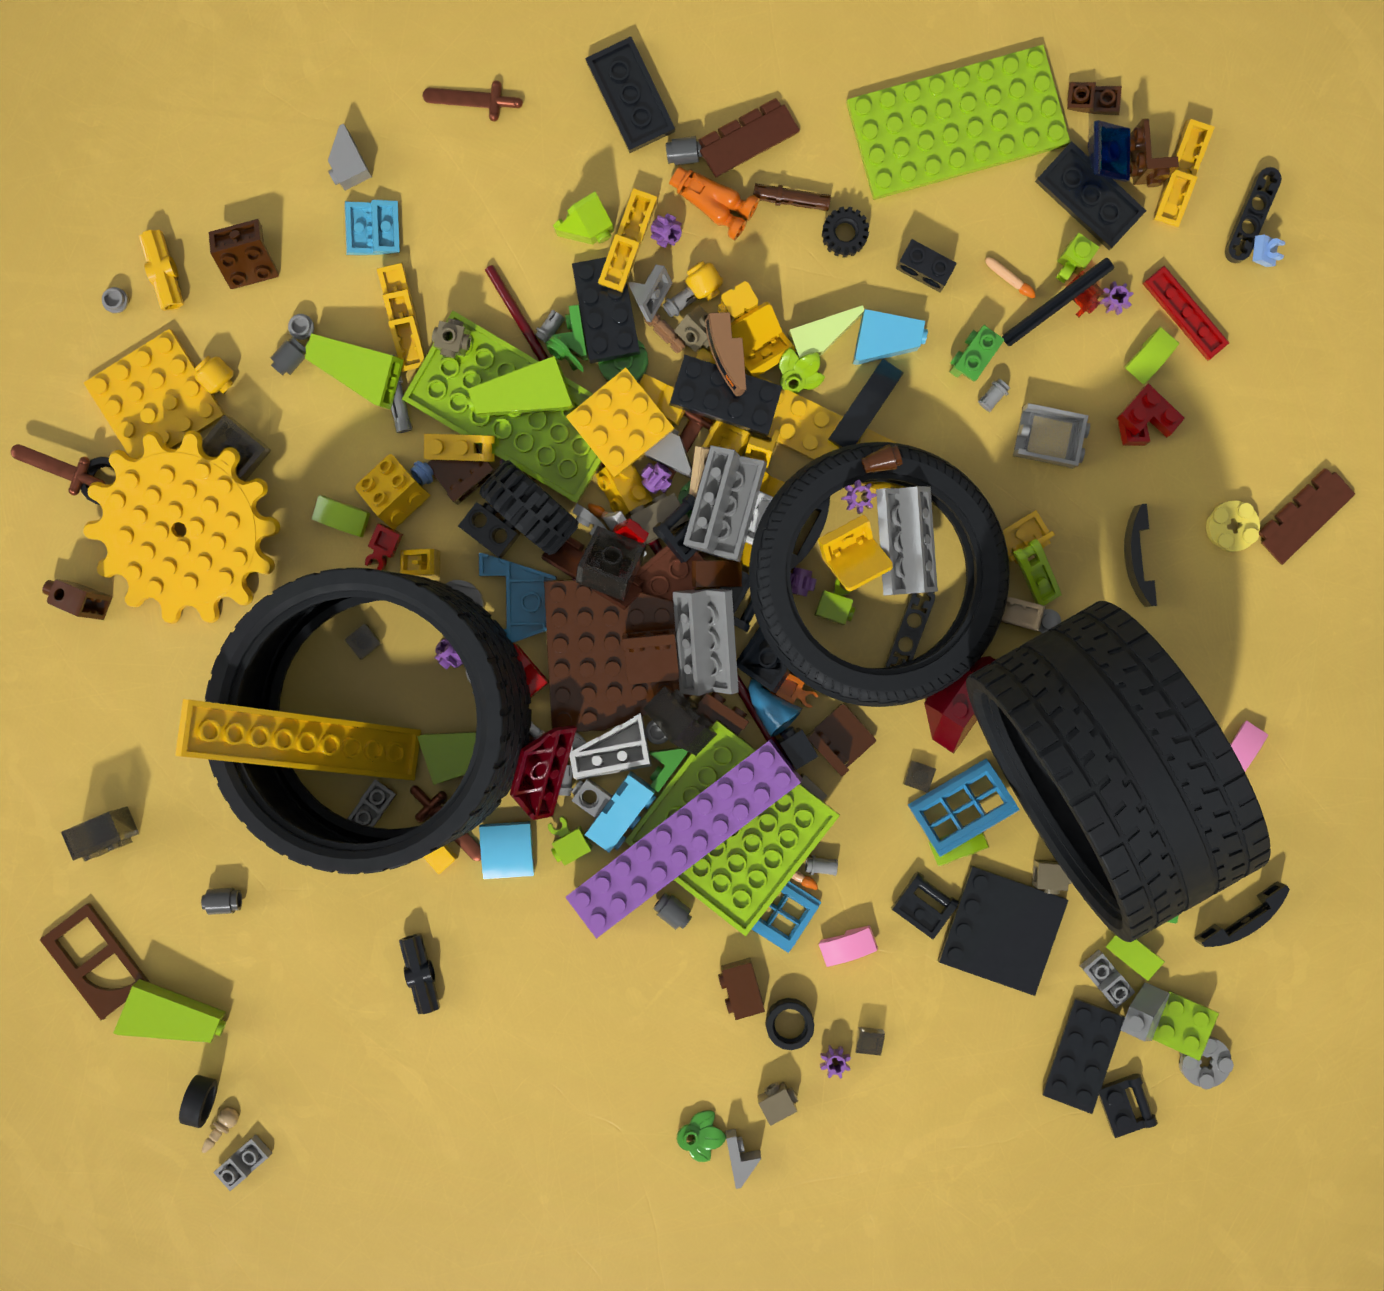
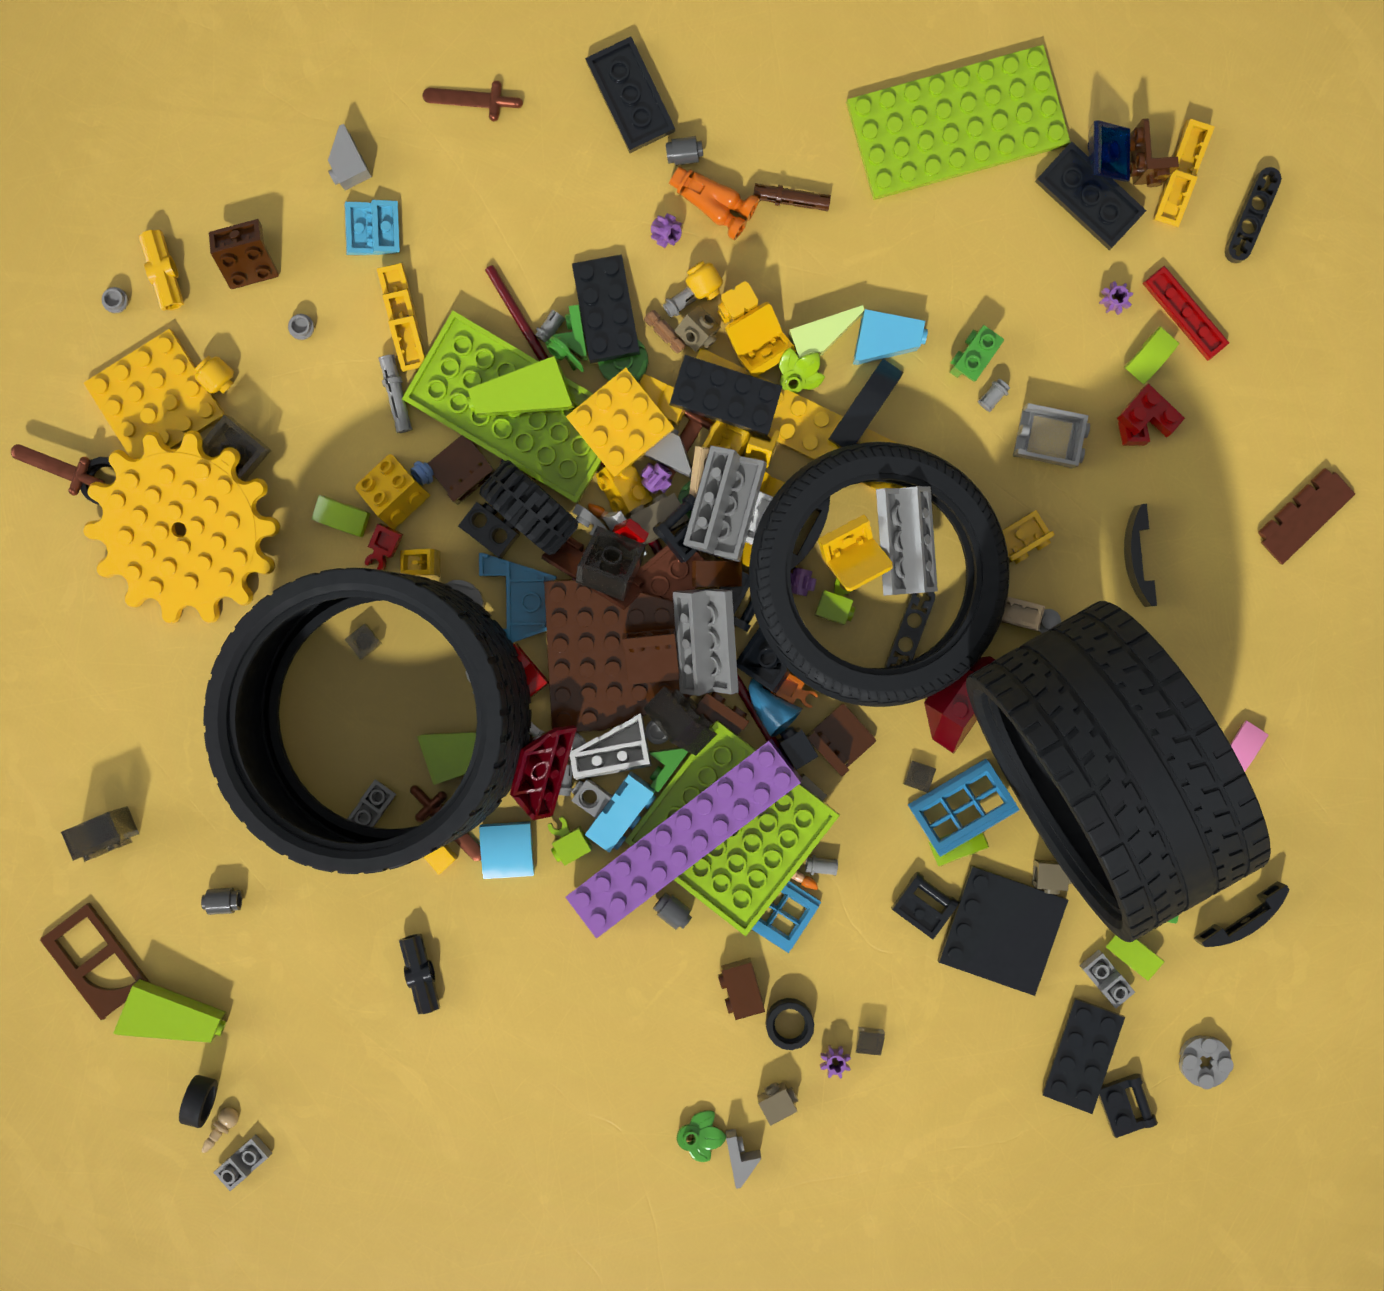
reddish brown torso [42,579,112,620] -> none
yellow plate [175,699,421,781] -> none
dark grey brick [270,337,306,375] -> none
lime slope [305,333,404,410] -> none
yellow plate [424,433,495,462] -> none
dark tan brick [432,318,472,358] -> none
medium lavender gear [435,638,463,670] -> none
lime slope [553,191,614,245] -> none
yellow slope [598,188,658,293] -> none
light grey slope [628,265,673,322] -> none
copper windscreen [699,98,800,178] -> none
medium nougat slope [705,312,746,396] -> none
bright pink slope [819,926,878,967] -> none
black tyre [822,207,869,258] -> none
medium lavender gear [841,480,877,514] -> none
reddish brown cone [861,444,903,473] -> none
black brick [896,239,957,293] -> none
light nougat piece [985,257,1036,298] -> none
black axle [1002,258,1115,346] -> none
lime plate [1013,539,1062,606] -> none
lime brick [1056,233,1100,283] -> none
clear red bracket [1064,270,1104,318] -> none
reddish brown slope [1067,82,1122,115] -> none
light grey slope [1121,982,1170,1041] -> none
lime plate [1152,991,1219,1061] -> none
light yellow plate [1206,501,1260,552] -> none
light blue tile [1252,234,1285,267] -> none

